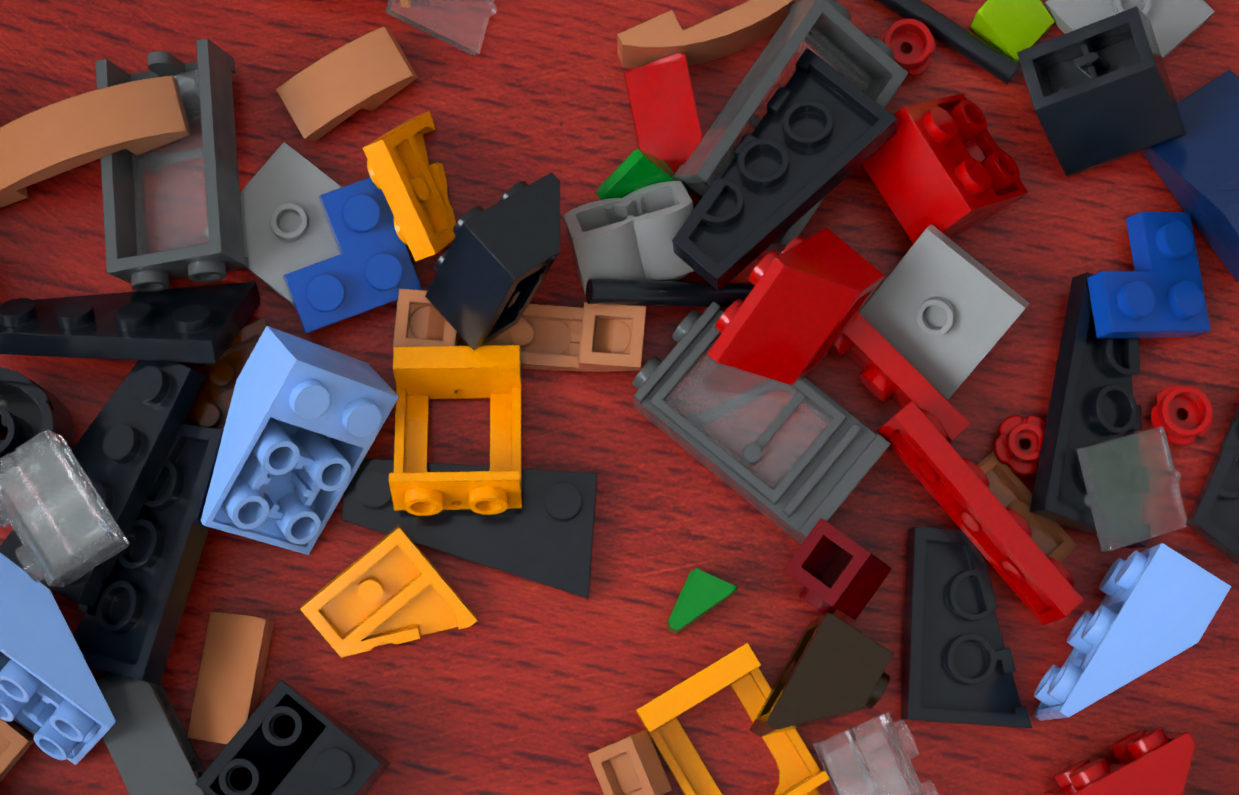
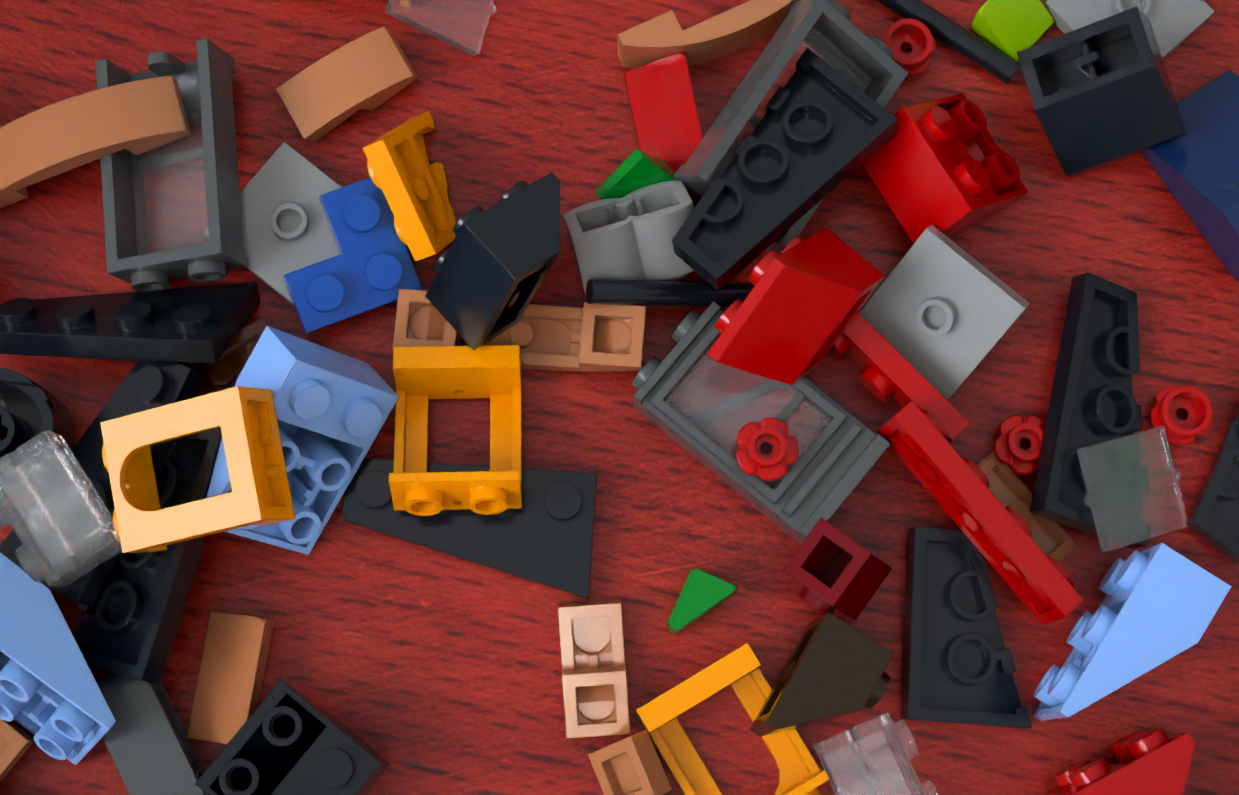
light orange wing [300,524,477,658] -> none
blue plate [1087,212,1211,338] -> none
none -> light orange panel [100,386,295,553]
none -> slope [558,599,630,739]
none -> red plate [735,417,799,481]

